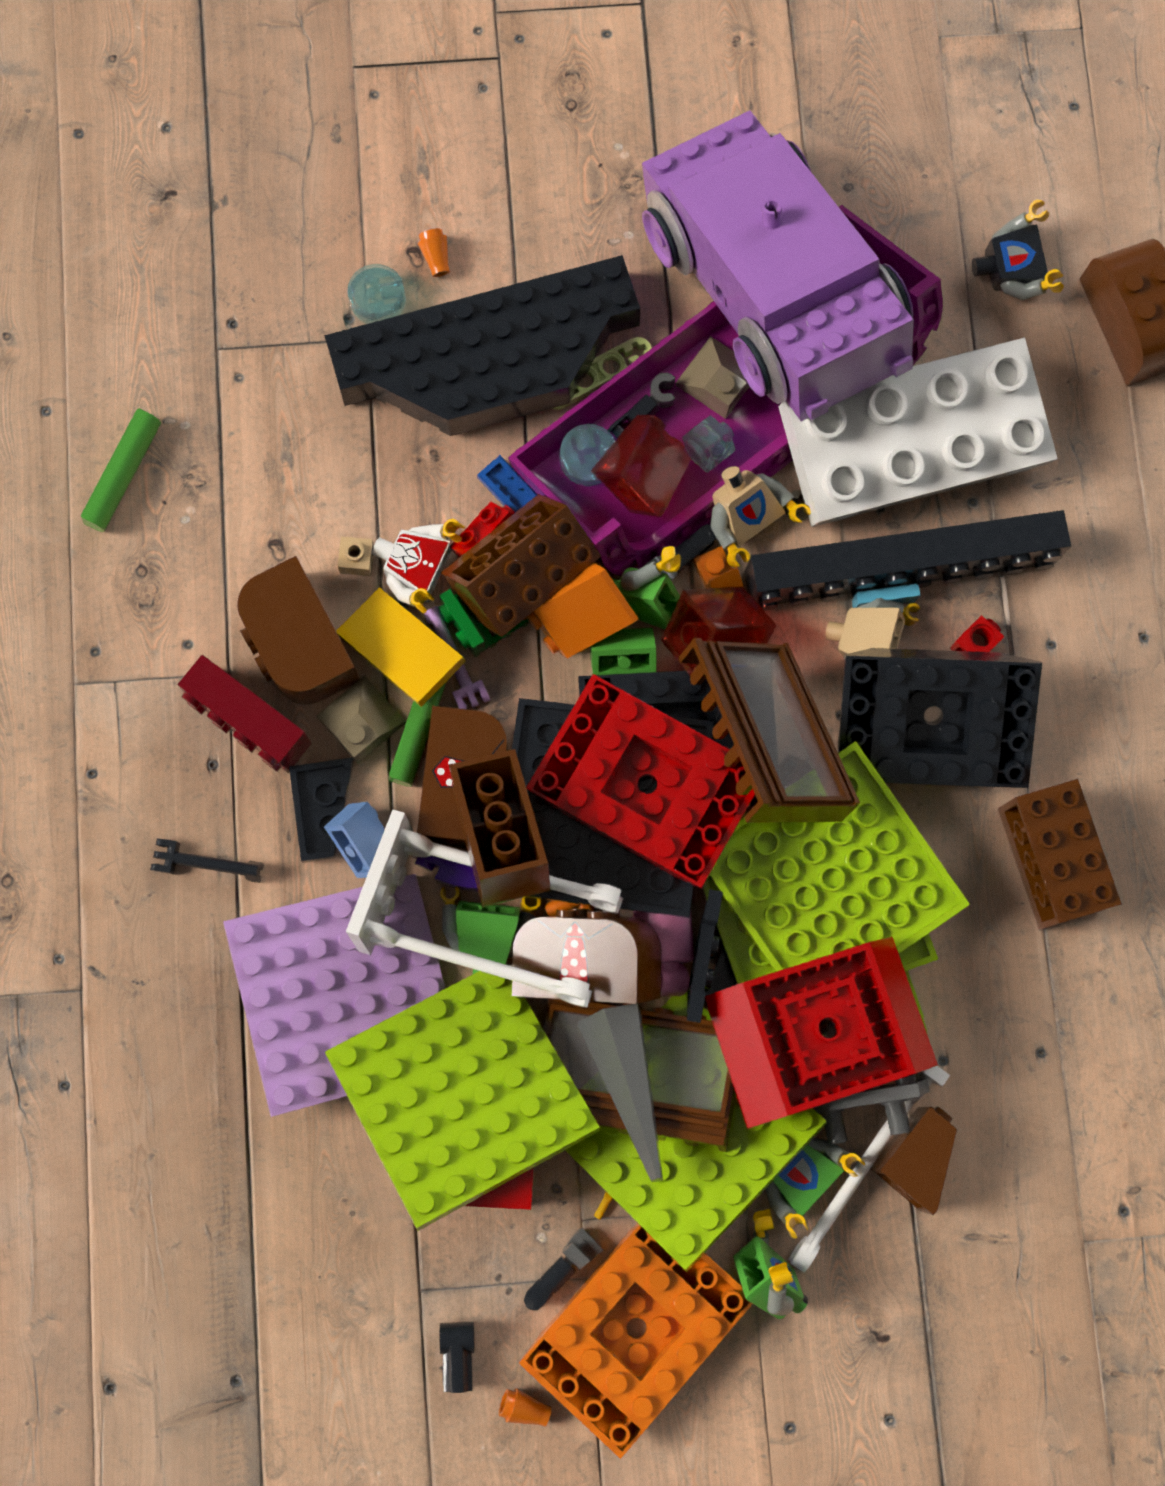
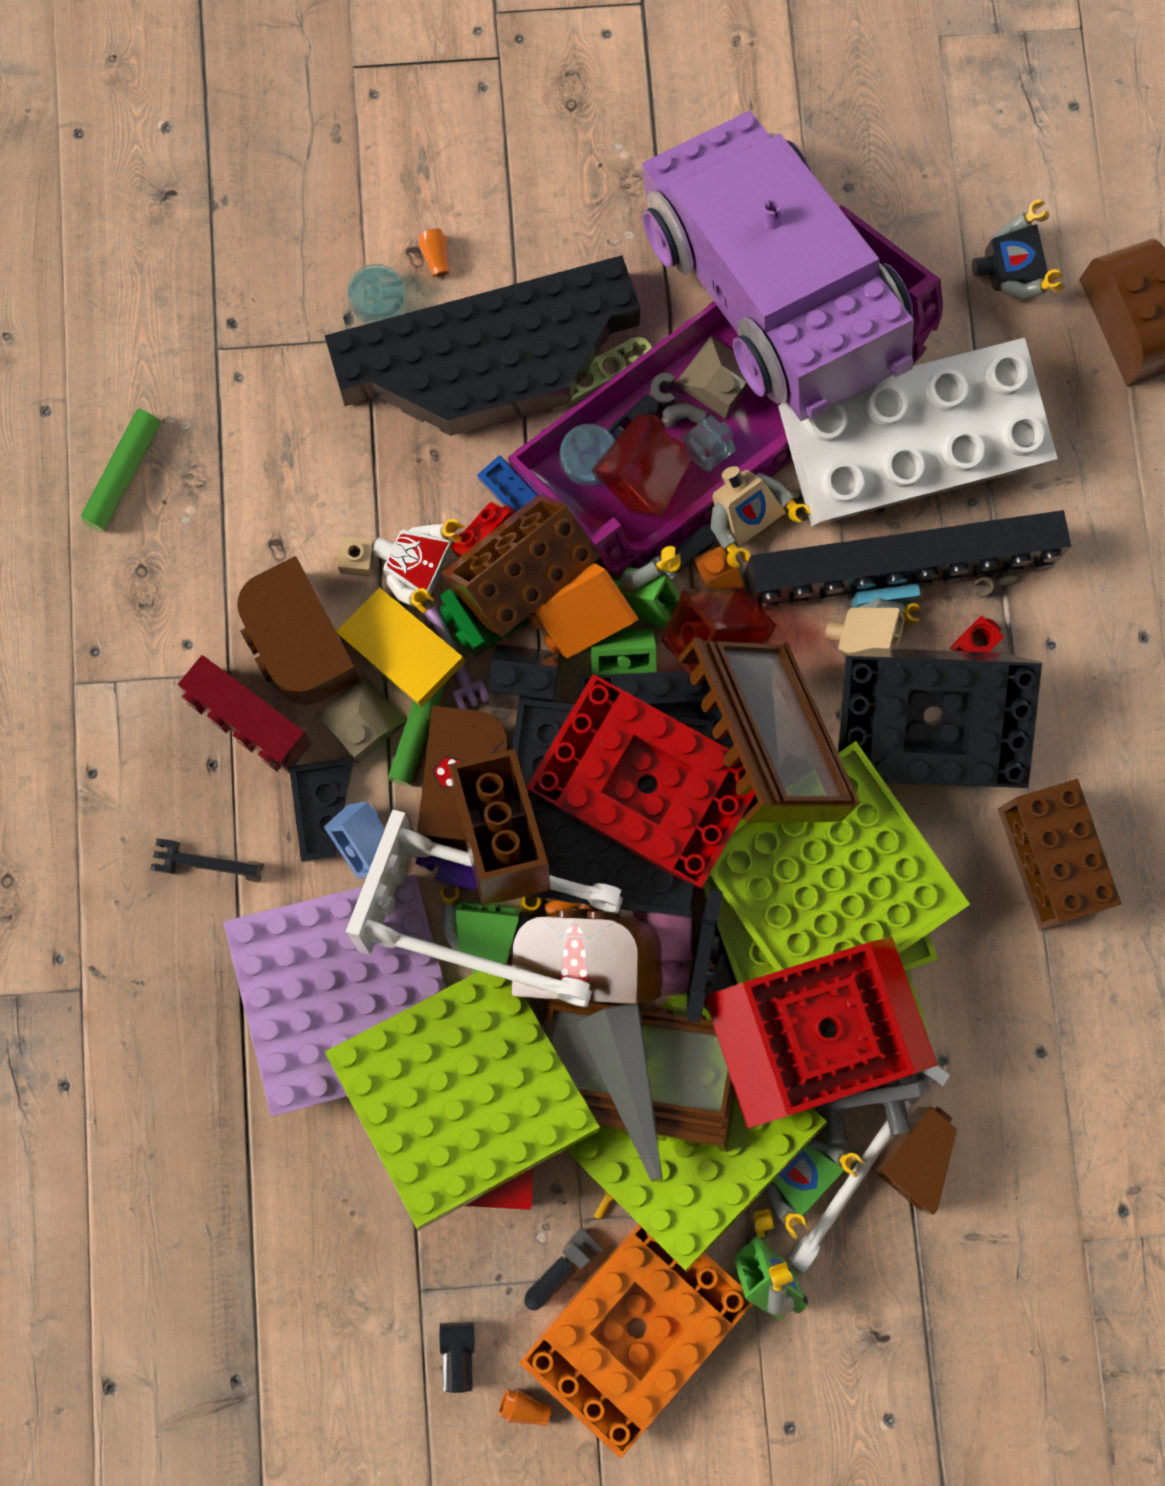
none -> black slope [488,644,560,710]
none -> dark grey arm [661,402,708,429]
none -> dark tan hand [974,574,1017,598]

